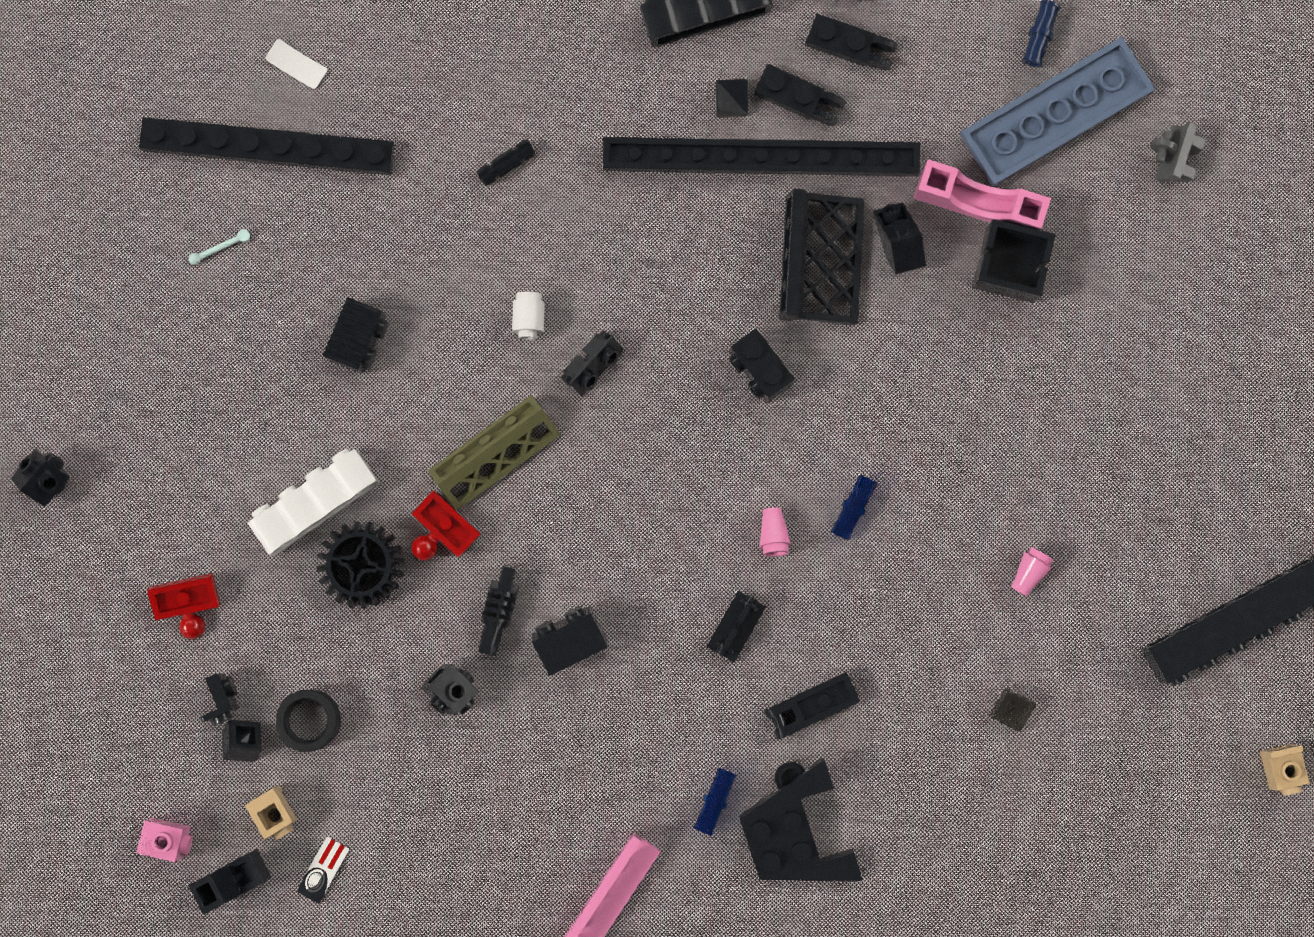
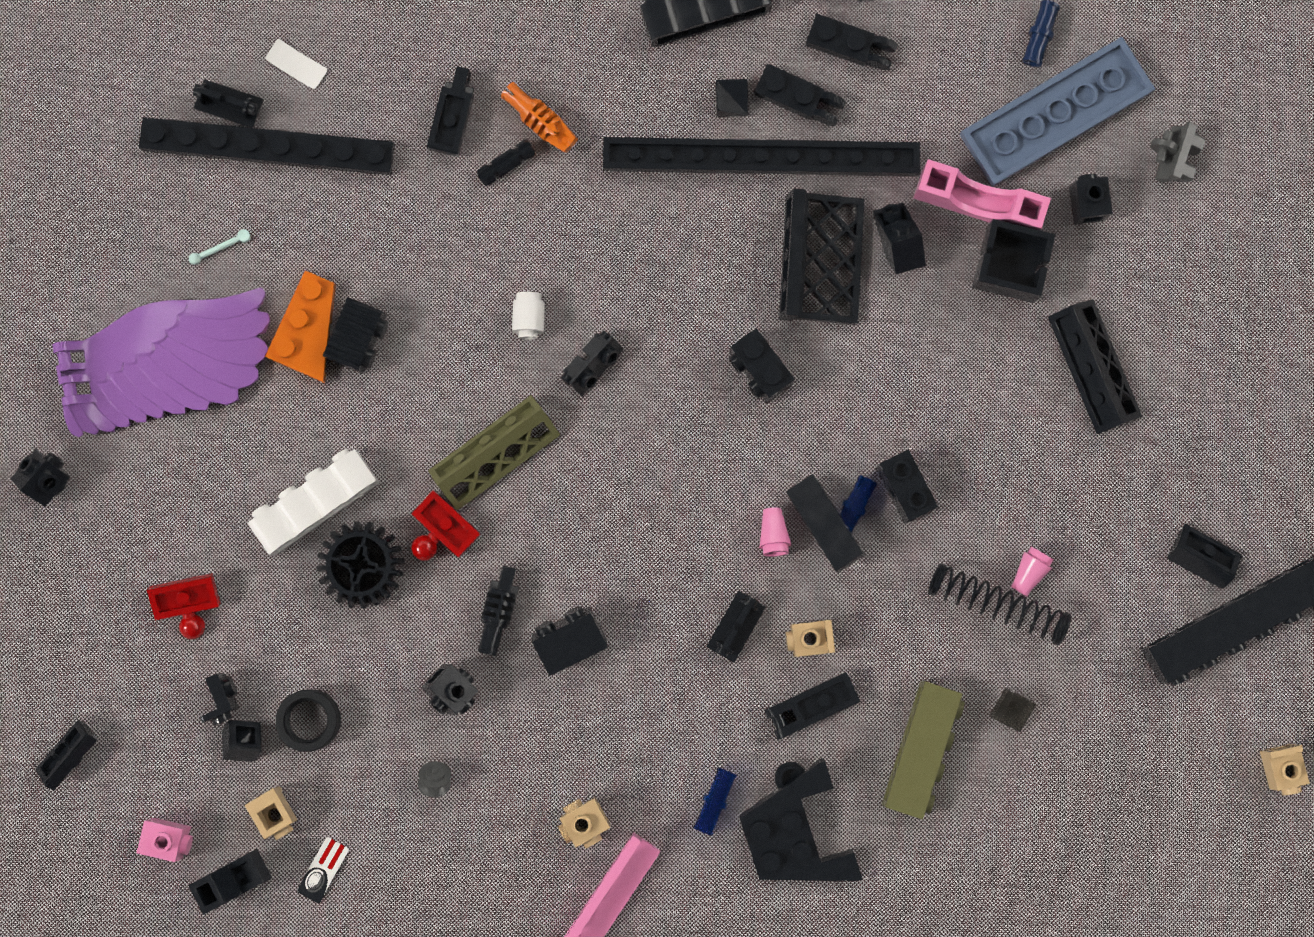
none -> black plate [36,719,97,791]
none -> medium lavender animal [52,287,270,437]
none -> black hinge [193,79,263,128]
none -> orange wing [265,270,336,384]
none -> dark grey wheel [418,761,451,798]
none -> black hinge [427,66,474,157]
none -> orange hinge [501,82,578,153]
none -> tan brick [558,796,611,849]
none -> tan brick [785,620,835,657]
none -> black tile [786,474,865,573]
none -> black brick [875,449,938,524]
none -> olive brick [881,681,965,820]
none -> black piece [928,563,1071,646]
none -> black fence [1048,299,1142,434]
none -> black brick [1069,173,1113,225]
none -> black slope [1167,524,1242,589]

